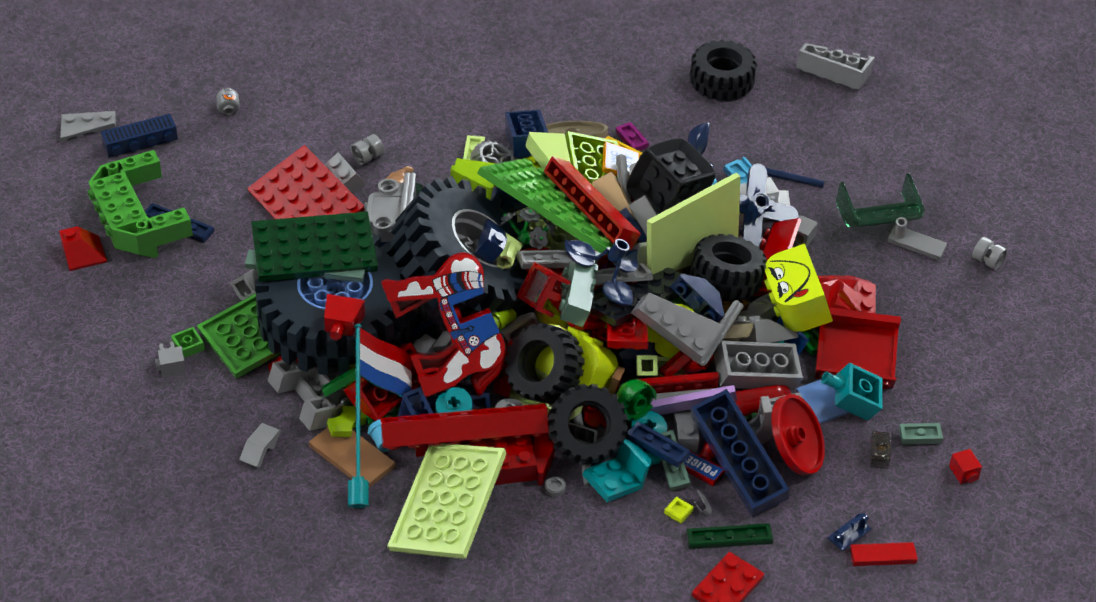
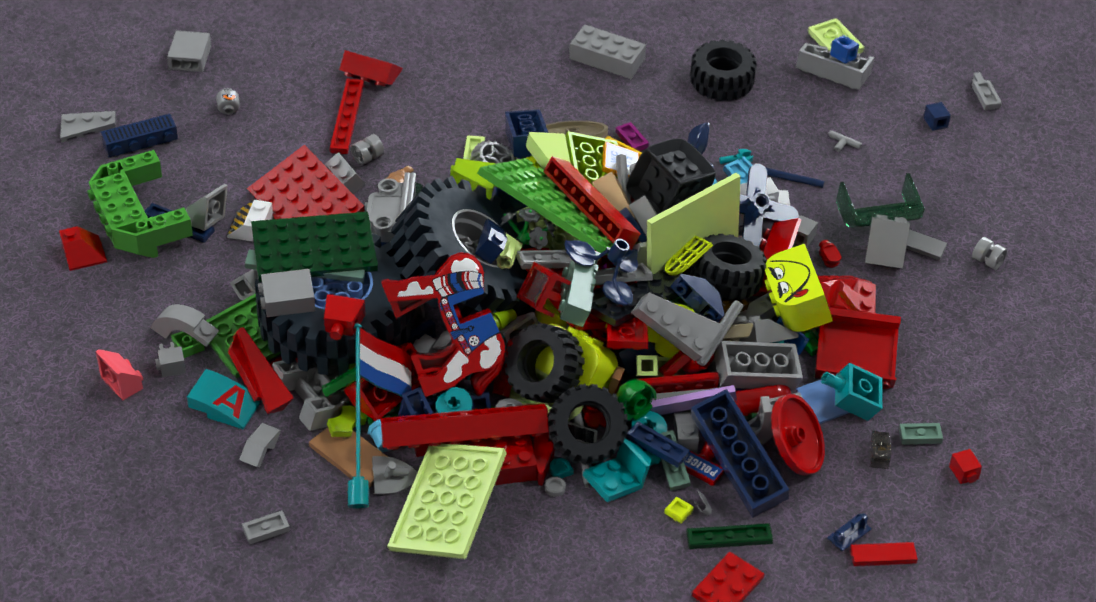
none -> coral slope [96,349,143,400]
none -> light grey arch [151,304,219,347]
none -> light grey brick [167,31,211,72]
none -> light grey slope [186,184,228,231]
none -> teal slope [187,369,262,430]
none -> white slope [227,200,273,242]
none -> red wedge [228,327,293,414]
none -> light grey plate [242,511,290,545]
none -> light grey brick [258,269,315,317]
none -> red plate [330,79,364,154]
none -> red slope [339,50,403,87]
none -> light grey shield [372,456,418,495]
none -> teal tile [550,458,574,478]
none -> light grey brick [569,25,646,79]
none -> neon yellow window [665,235,713,276]
none -> teal bar [719,149,753,164]
none -> yellowish green plate [808,18,864,54]
none -> red arm [819,240,842,268]
none -> light grey piece [828,130,862,152]
none -> blue brick [830,35,859,64]
none -> light grey brick [865,214,910,268]
none -> dark blue brick [923,102,951,131]
none -> light grey hinge [972,72,1002,110]

